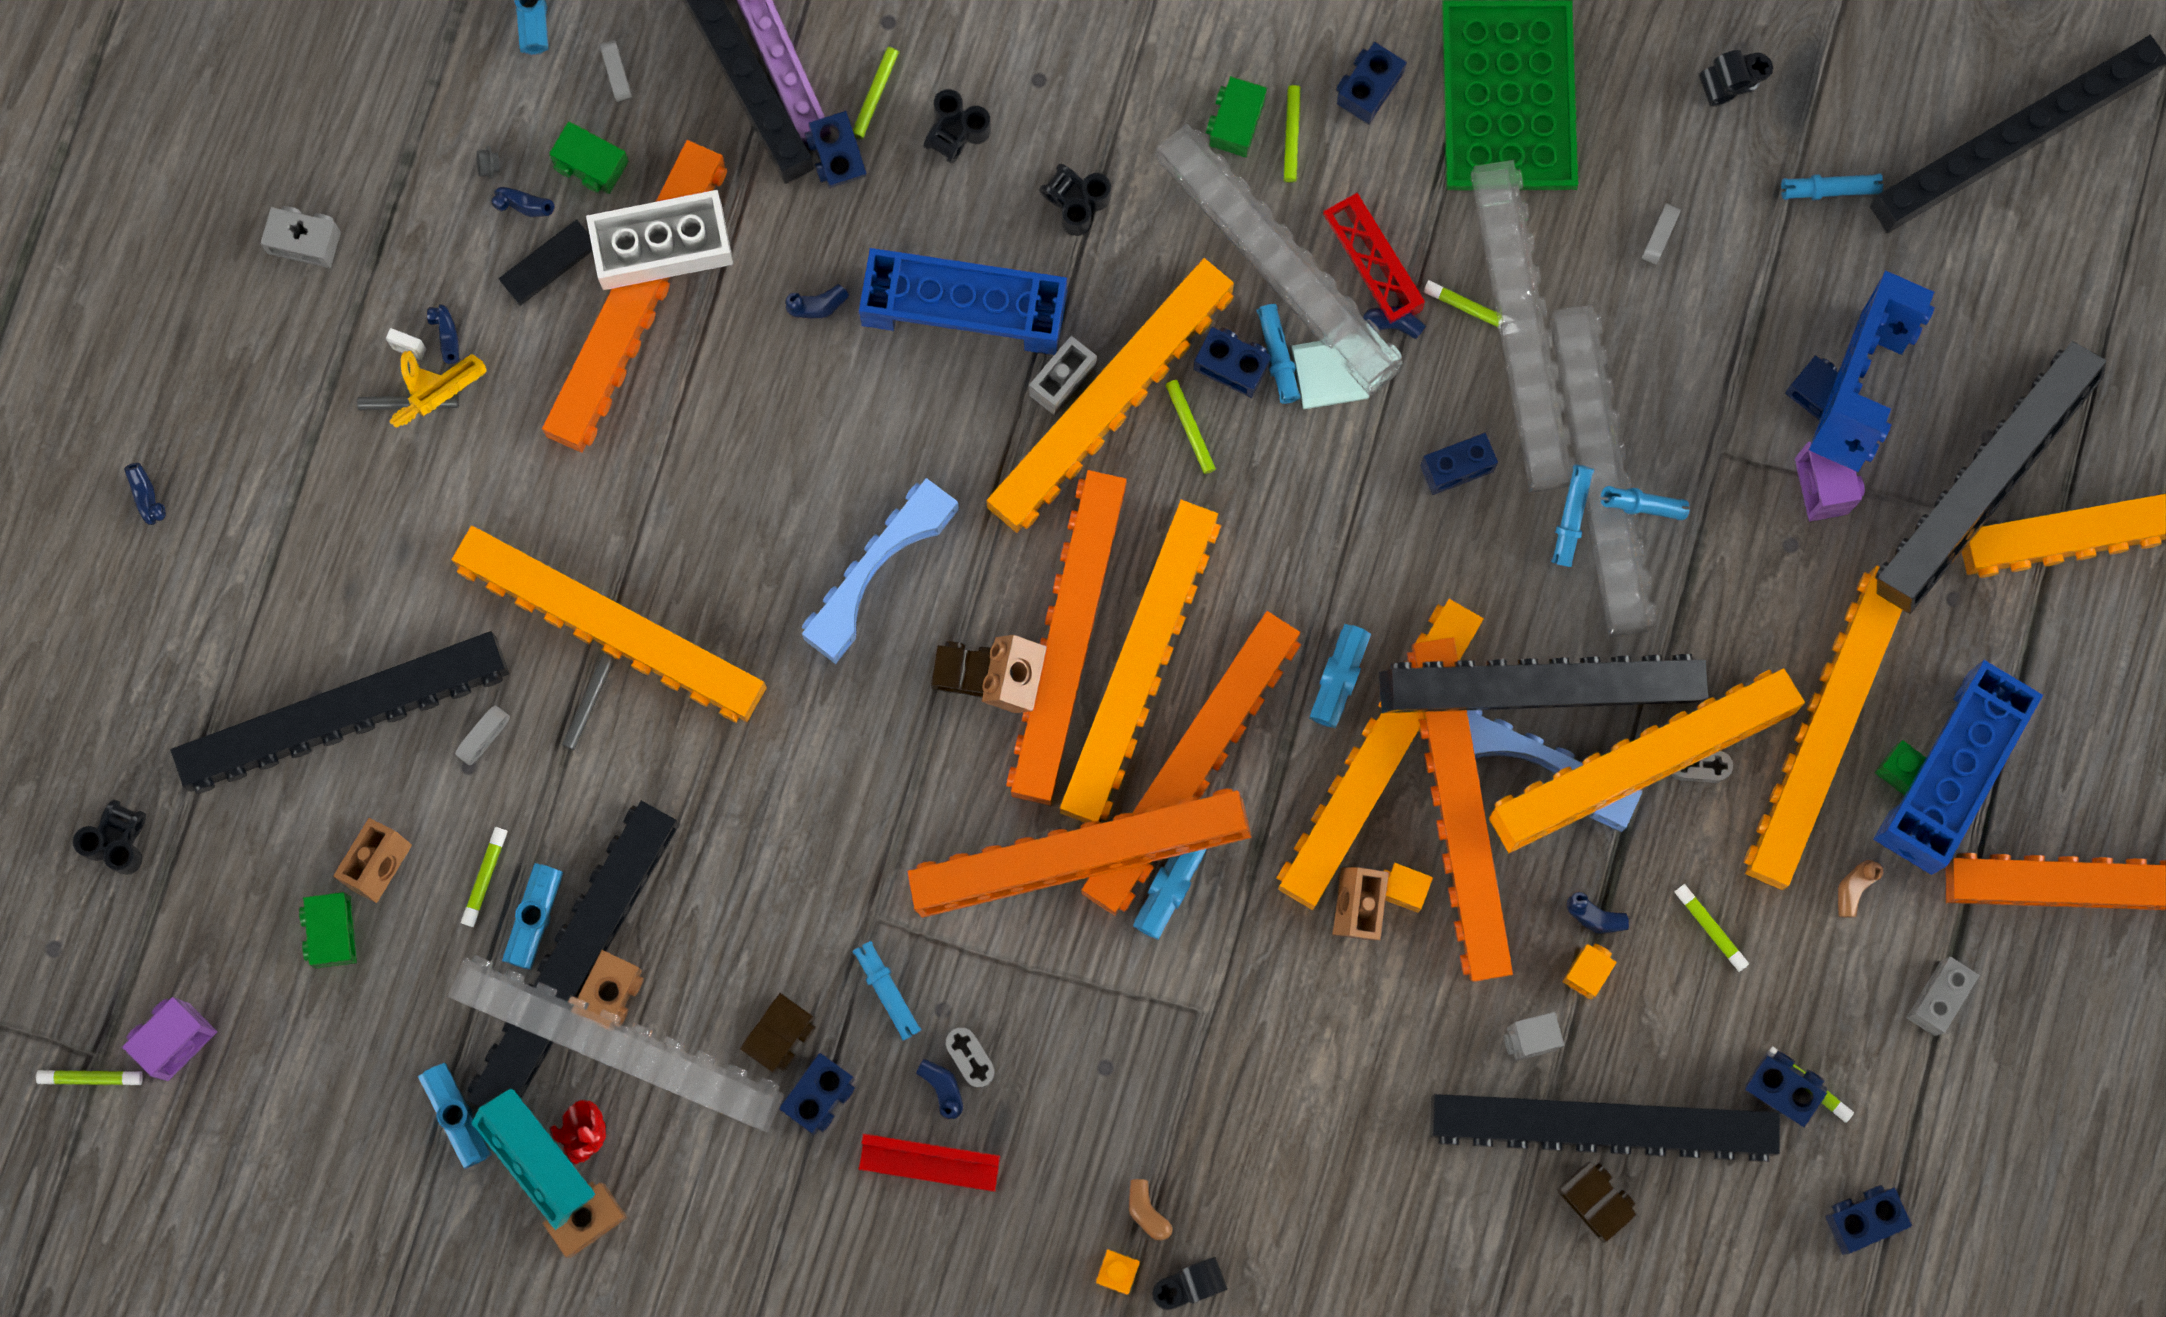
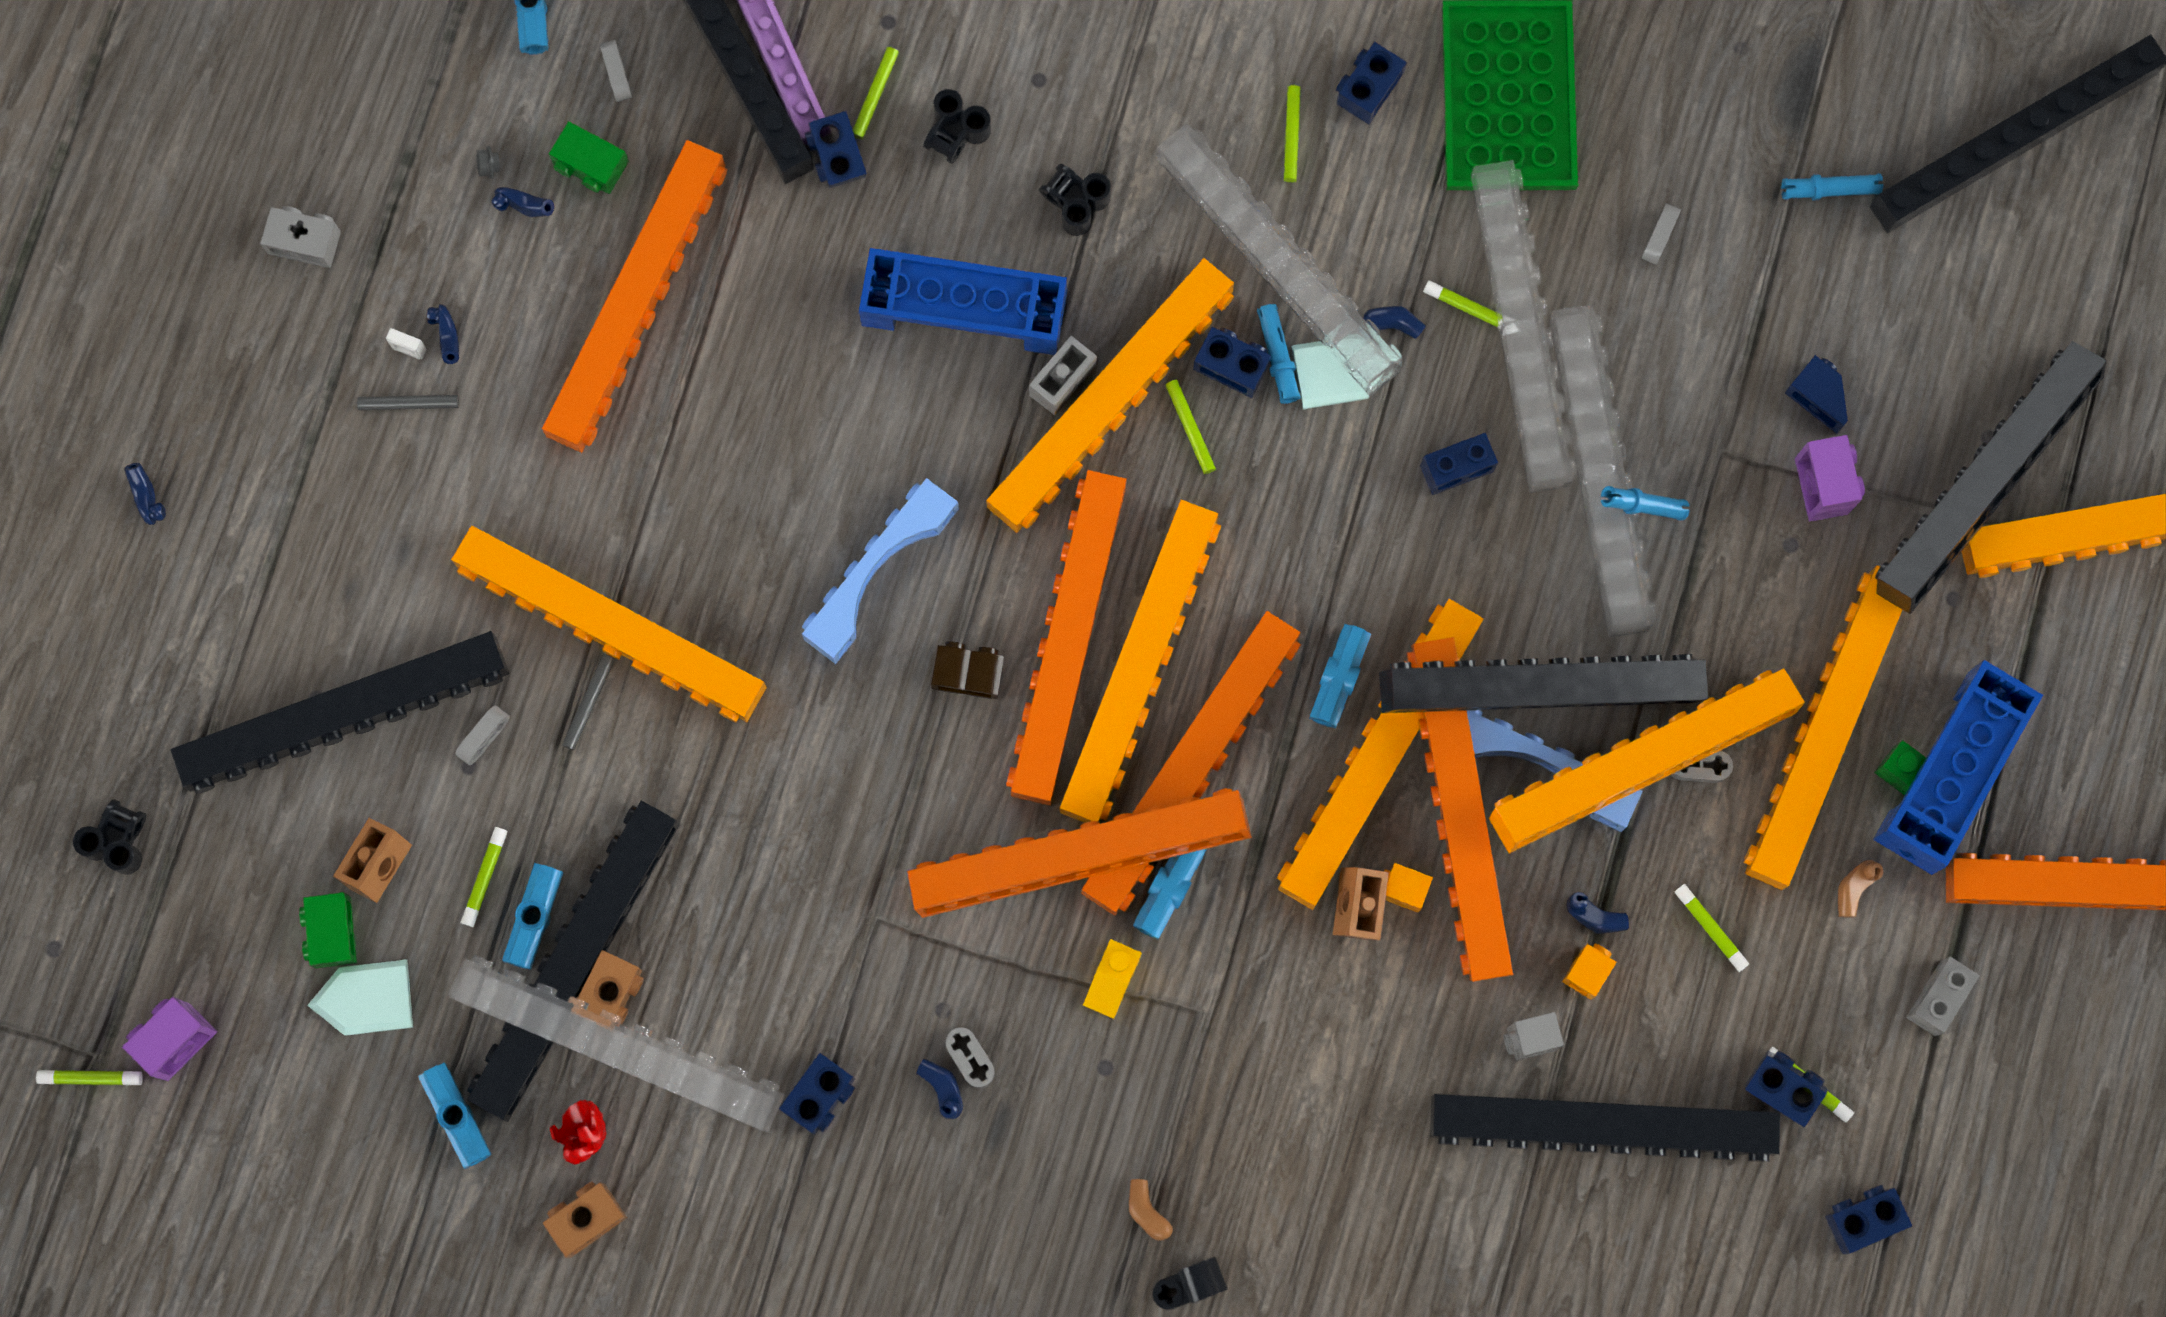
yellow piece [389,351,487,428] -> none
teal panel [471,1089,595,1230] -> none
black tile [498,219,593,306] -> none
white brick [586,190,733,290] -> none
dark brown brick [740,993,816,1074] -> none
dark blue arm [785,284,850,318] -> none
dark azure pin [852,941,922,1041] -> none
red fence [859,1134,1001,1192] -> none
medium nougat brick [982,635,1047,713] -> none
light orange brick [1096,1249,1140,1295] -> none
green brick [1206,76,1268,158] -> none
red fence [1323,193,1425,324] -> none
dark azure pin [1551,464,1595,567] -> none
dark brown brick [1556,1162,1637,1242] -> none
black piece [1699,50,1774,106] -> none
blue plate [1808,270,1935,472] -> none
none -> light aqua tile [307,959,413,1036]
none -> yellow slope [1083,939,1142,1019]

